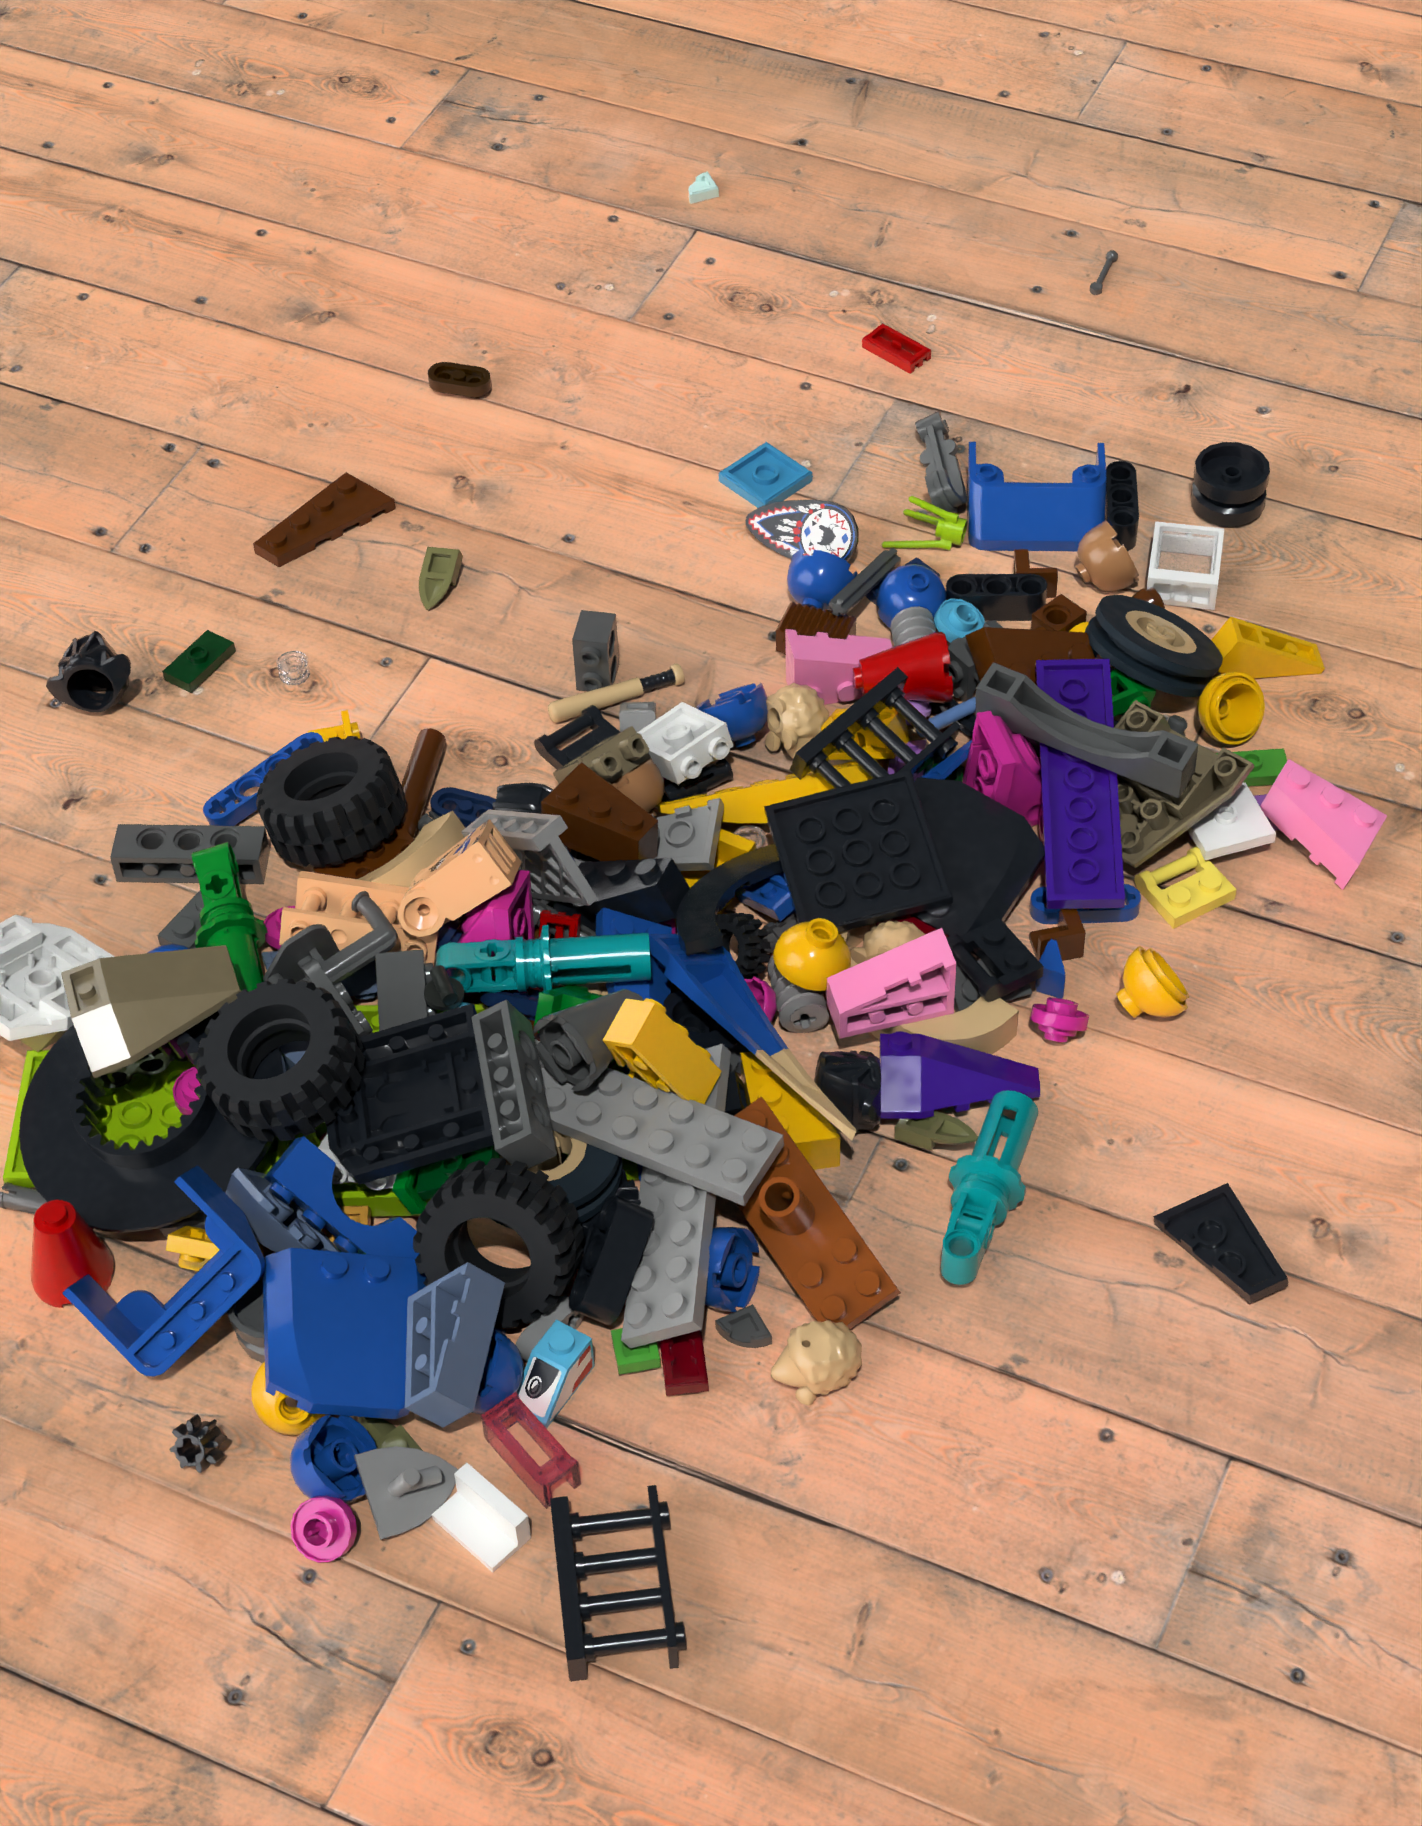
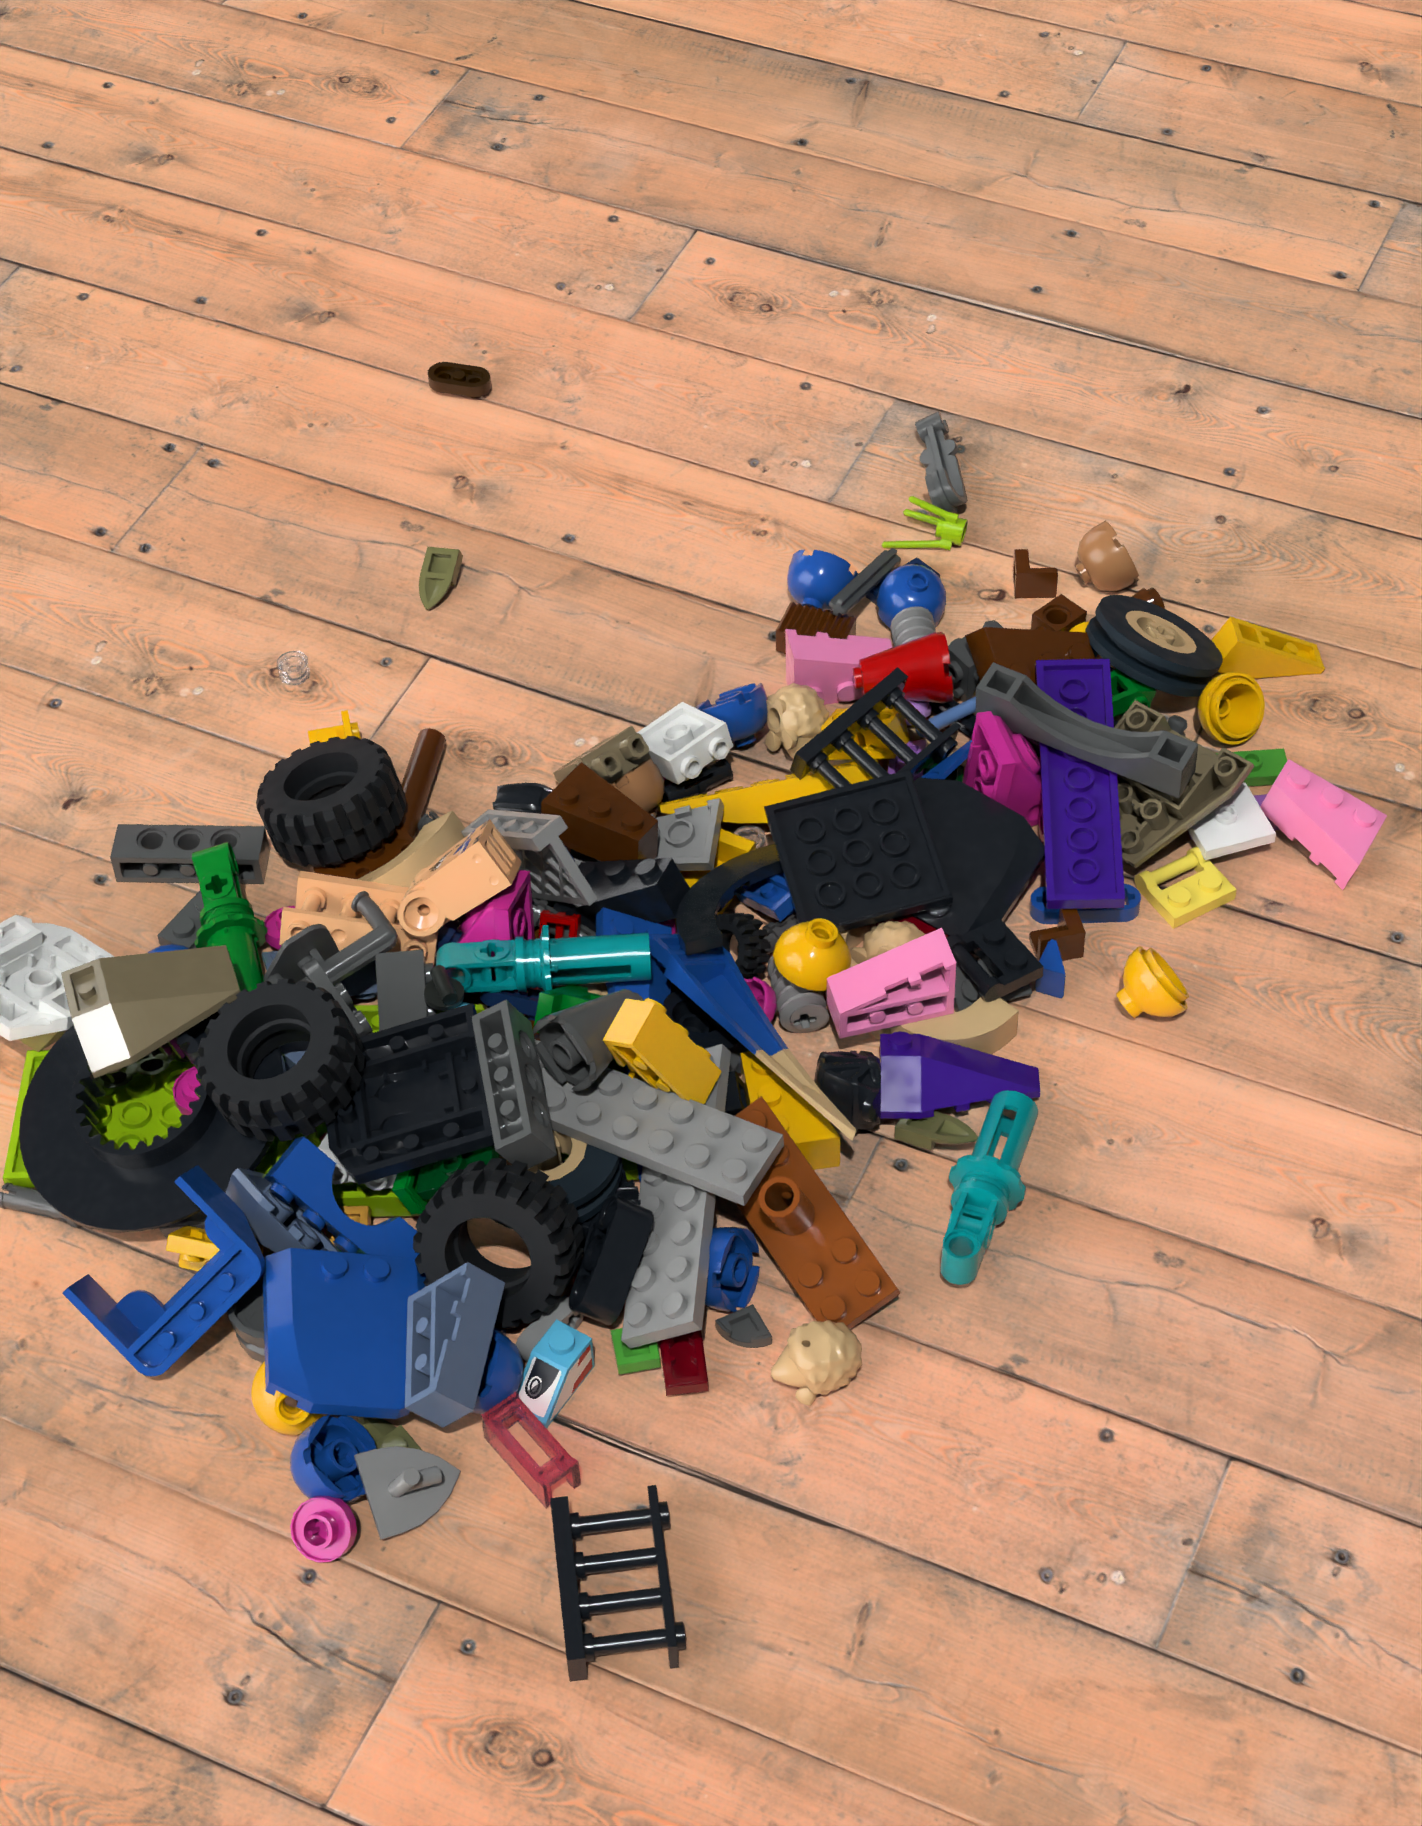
red cone [31,1200,114,1308] -> none
black piece [46,631,131,712] -> none
dark green plate [162,630,236,693] -> none
black gear [169,1414,227,1473] -> none
blue beam [203,732,324,826] -> none
reddish brown wing [253,472,396,567] -> none
dark blue plate [430,787,496,828] -> none
white panel [431,1463,531,1573] -> none
black plate [534,705,620,770] -> none
tan piece [548,664,685,723] -> none
dark grey brick [572,610,619,692] -> none
light grey slope [619,702,656,733] -> none
light aqua tile [688,171,719,204] -> none
dark azure tile [719,442,813,508] -> none
shield [745,500,859,561] -> none
red tile [862,324,931,374] -> none
medium azure plate [934,598,985,643] -> none
black beam [946,574,1048,621] -> none
blue windscreen [967,442,1106,552] -> none
dark pink plate [1030,997,1089,1042] -> none
dark grey hinge [1090,250,1118,295] -> none
black beam [1105,461,1139,551] -> none
white window [1147,521,1224,610] -> none
black wing [1153,1183,1288,1304] -> none
black wheel [1191,442,1270,527] -> none

